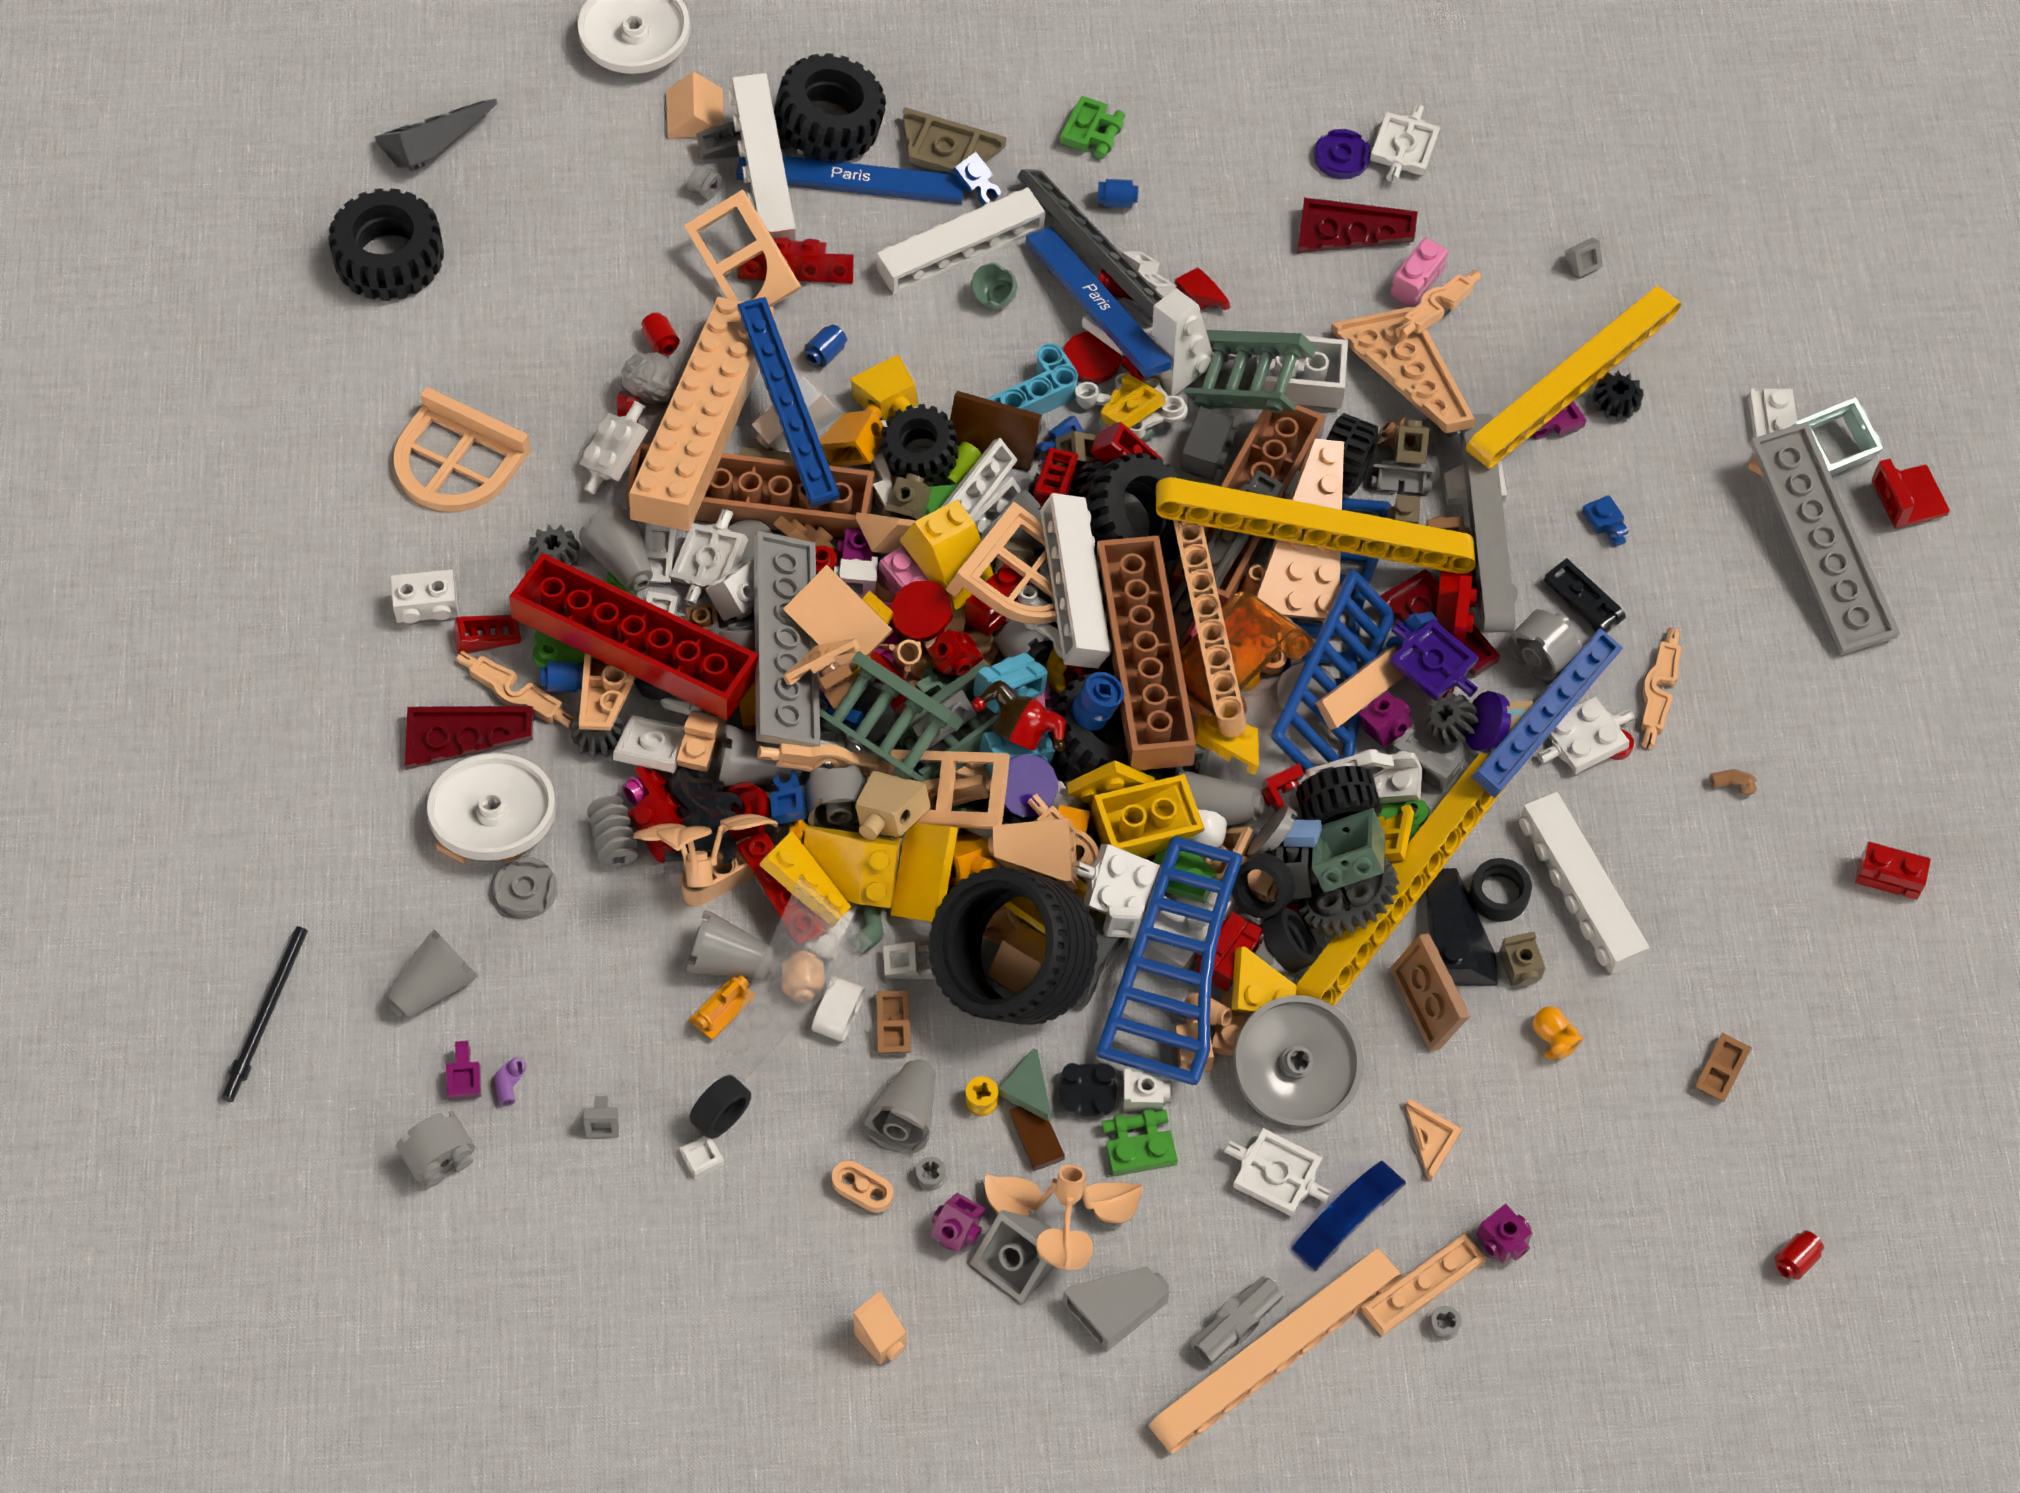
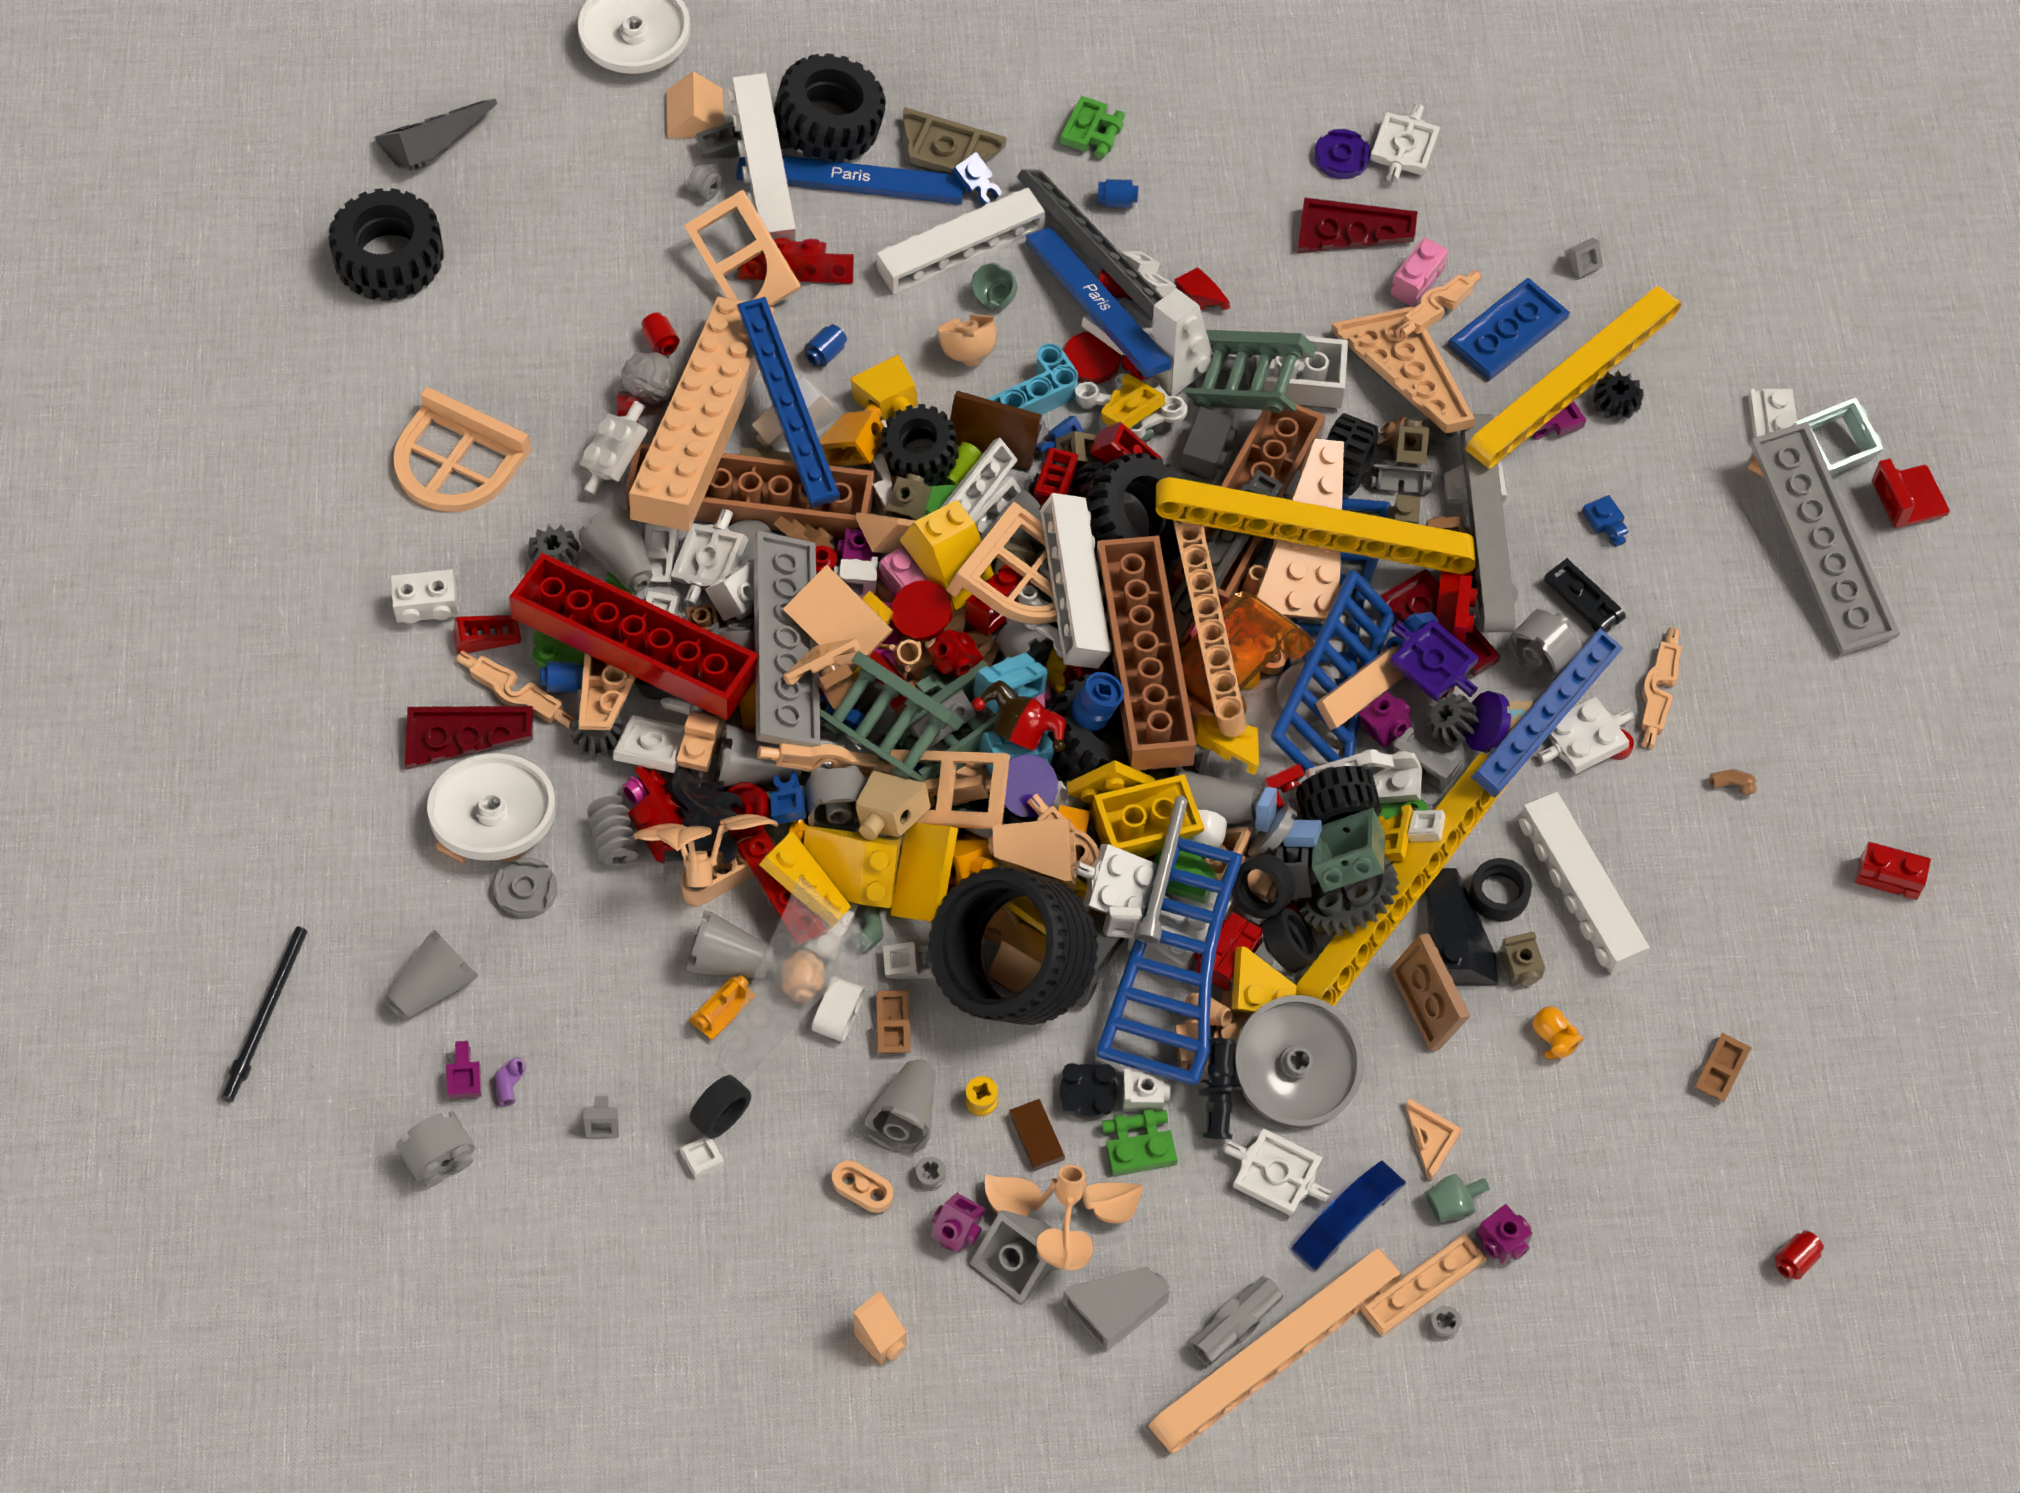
sand green tile [998,1048,1051,1122] -> none
none -> light nougat cylinder [938,315,997,366]
none -> light grey piece [1134,796,1187,944]
none -> black piece [1199,1038,1241,1139]
none -> light blue tile [1256,787,1277,832]
none -> white tile [1407,810,1446,842]
none -> sand green piece [1425,1174,1490,1223]
none -> blue tile [1447,278,1570,381]

